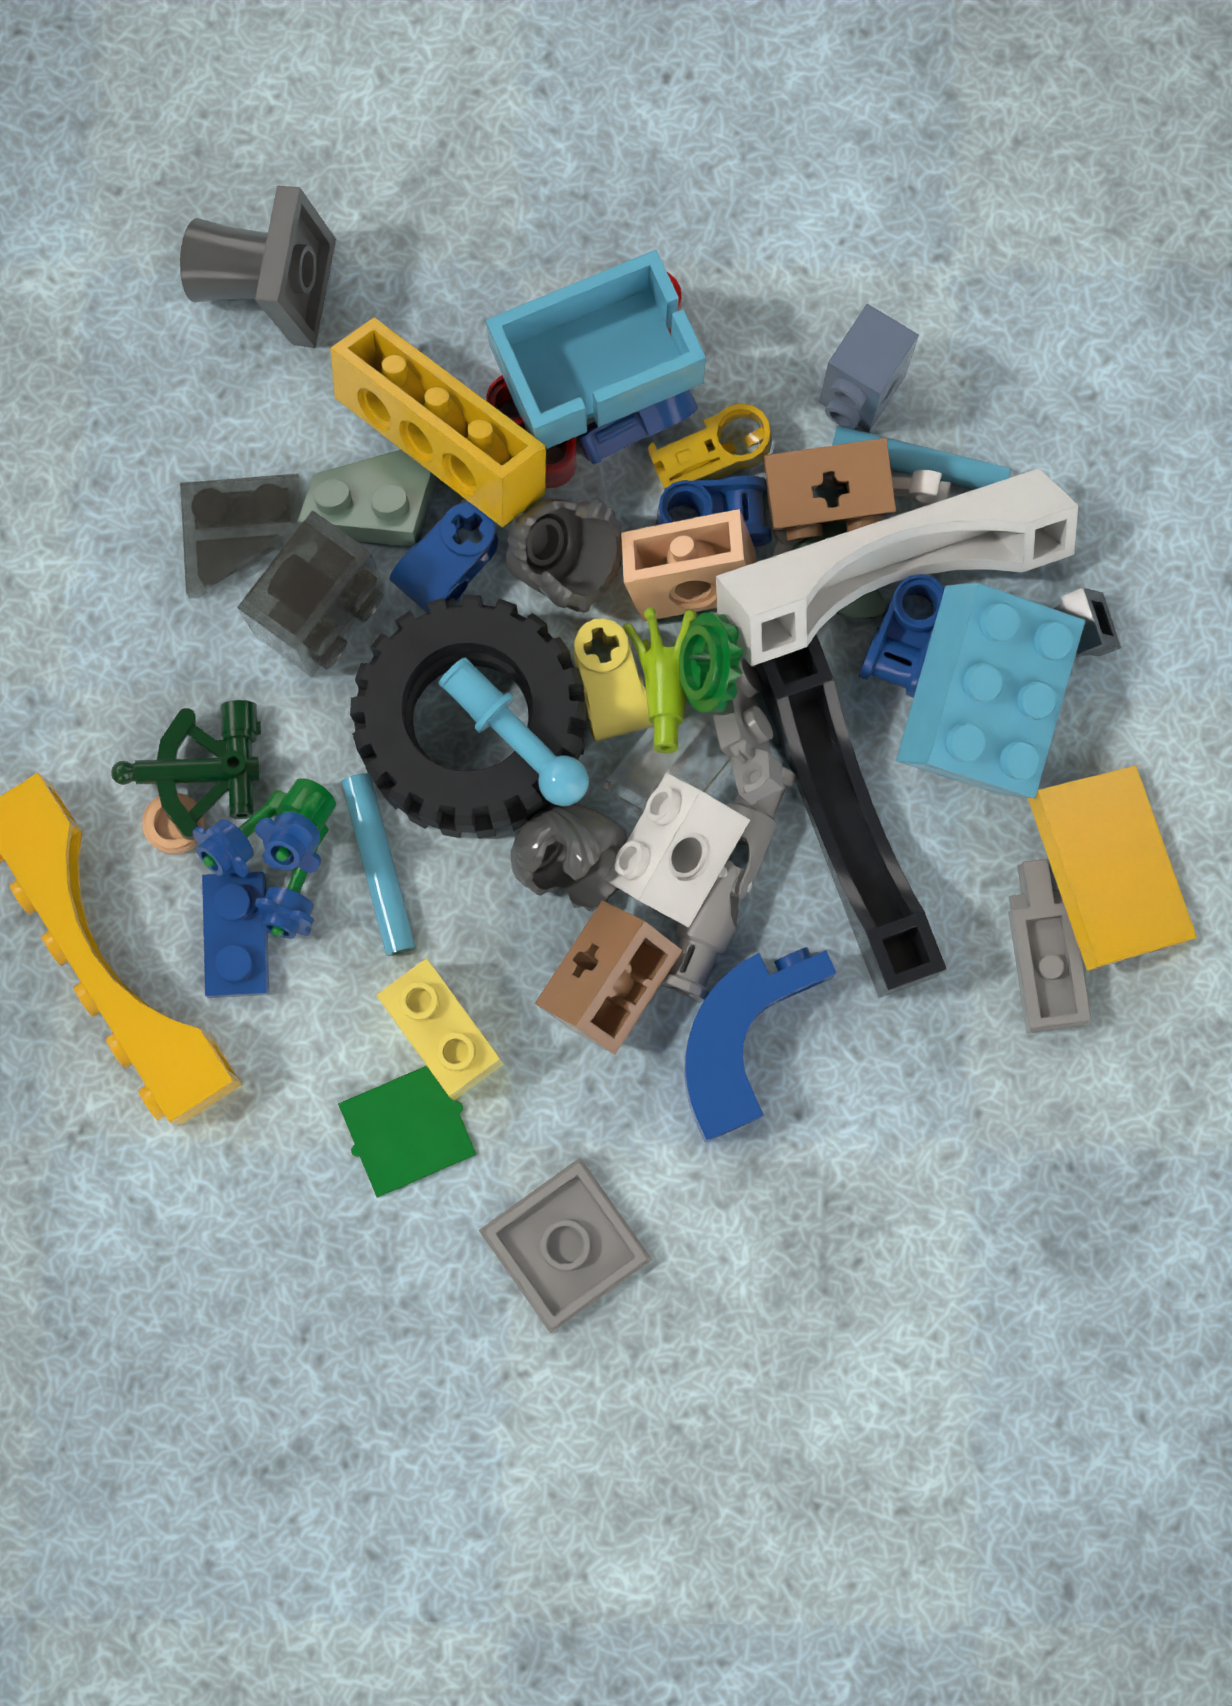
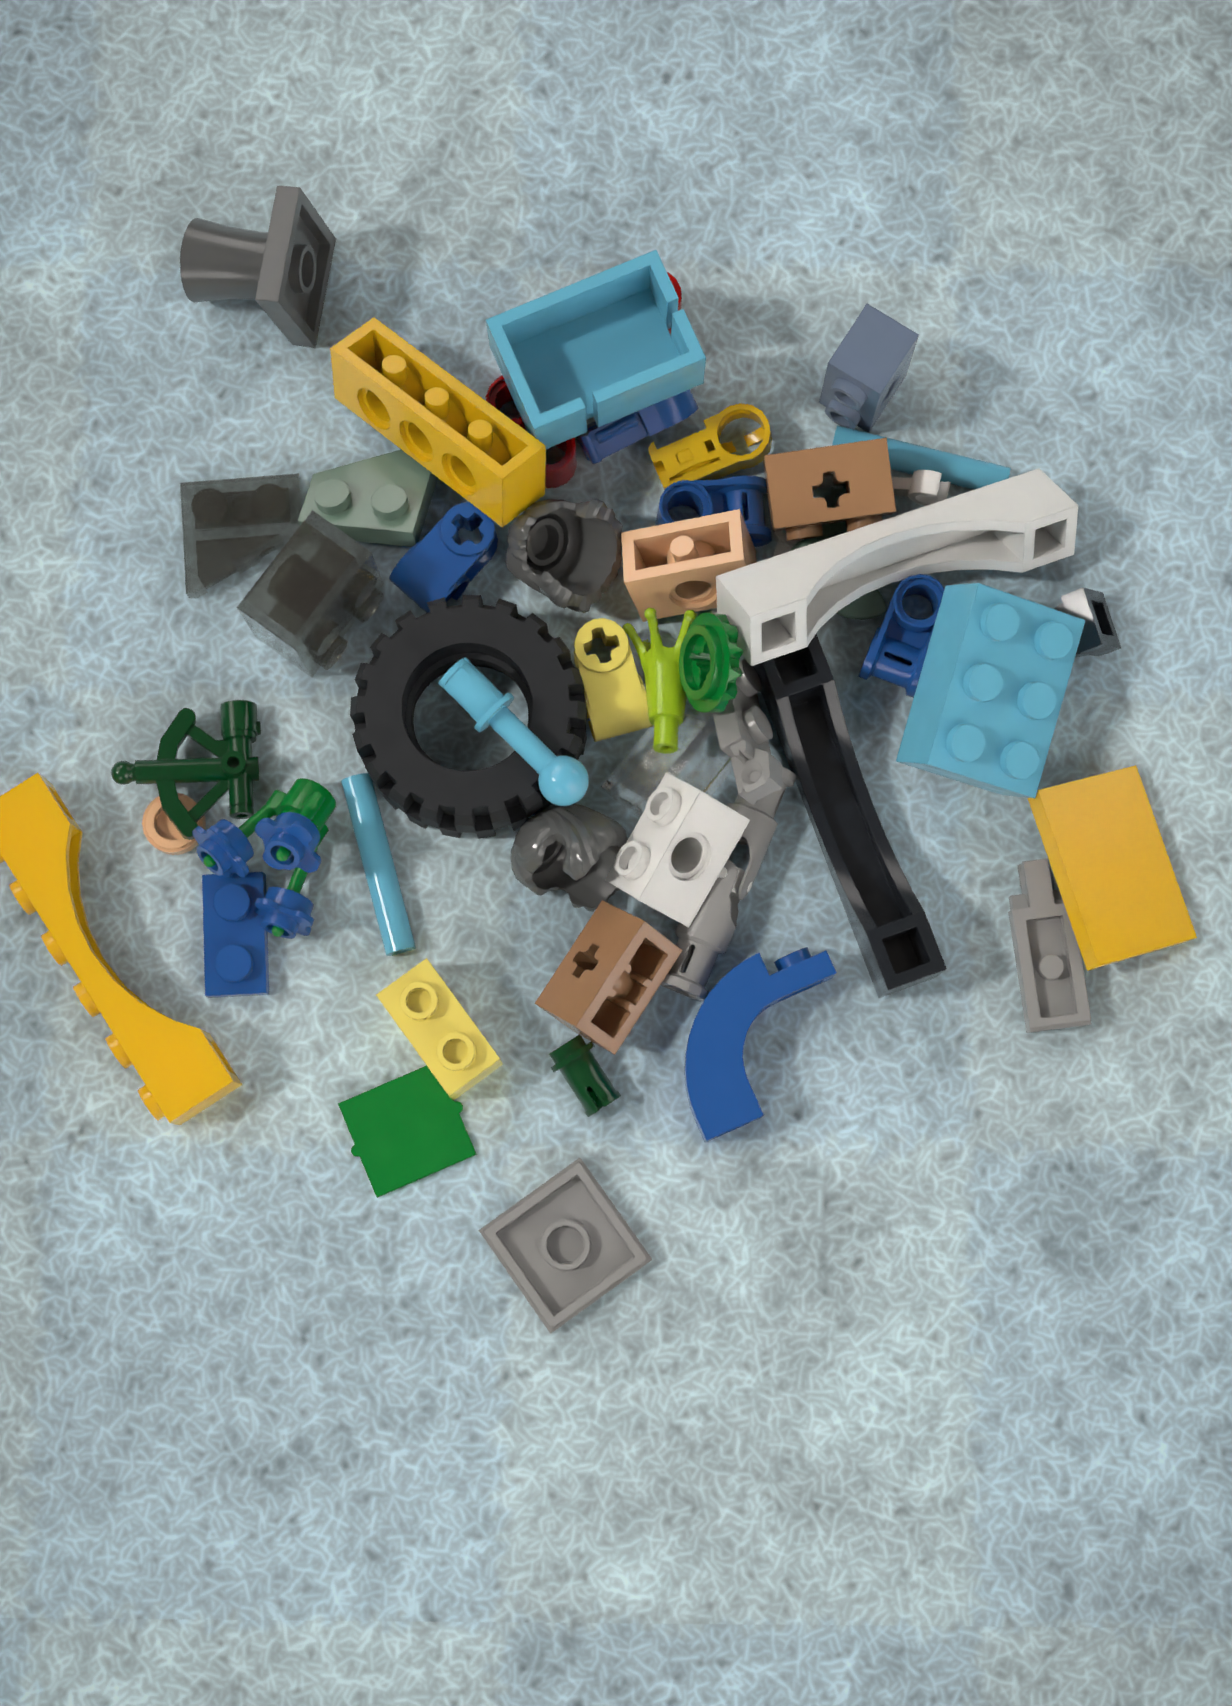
none -> dark green pin [549,1034,621,1117]

